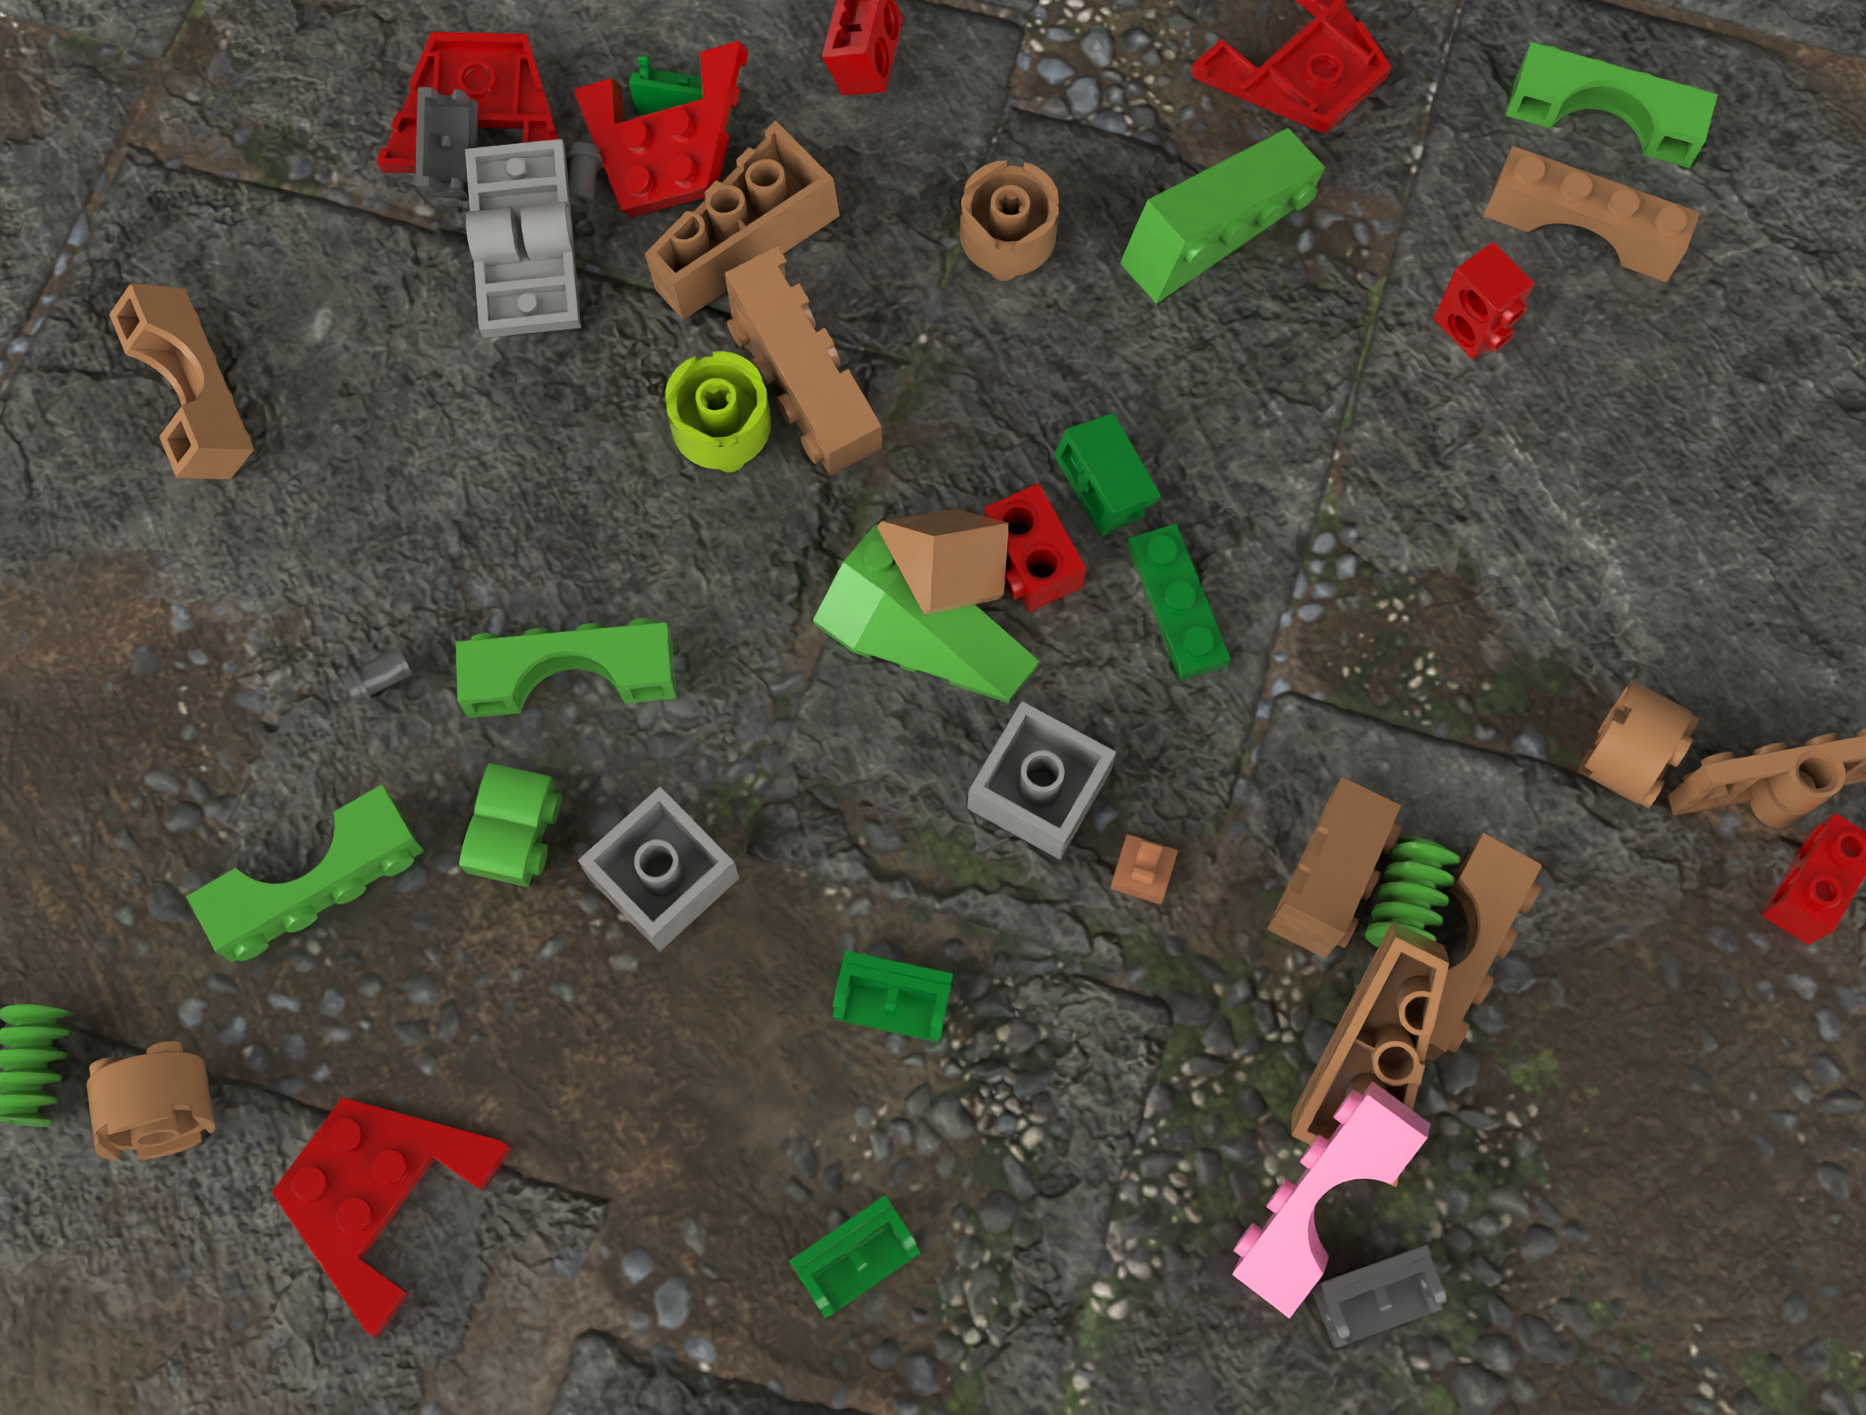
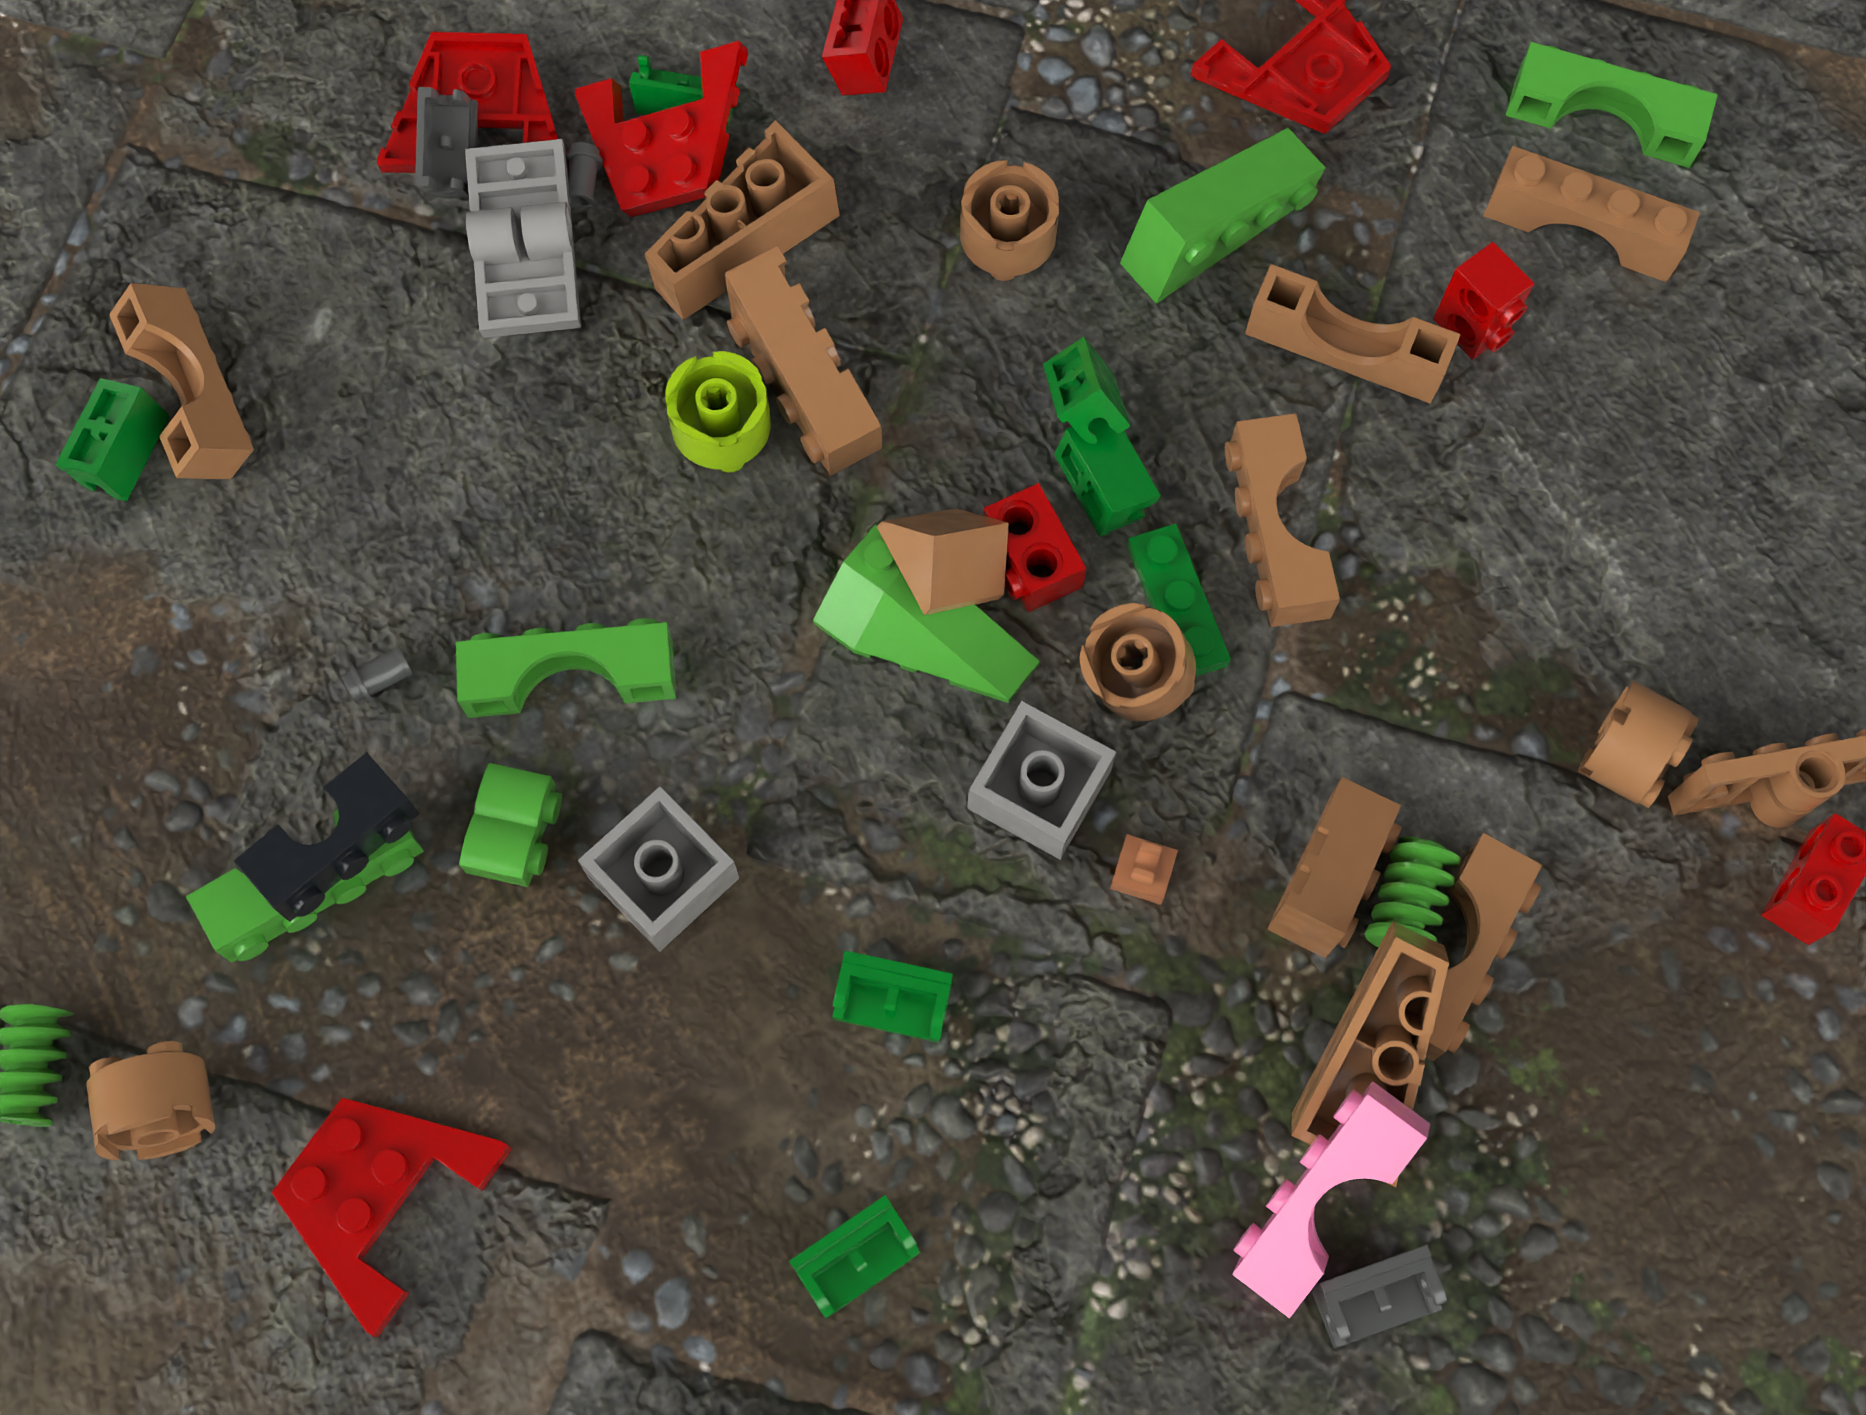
none -> green hinge [55,378,170,502]
none -> black arch [234,752,420,922]
none -> green hinge [1043,336,1131,444]
none -> medium nougat brick [1080,603,1196,721]
none -> medium nougat arch [1225,413,1340,627]
none -> medium nougat arch [1245,264,1461,404]

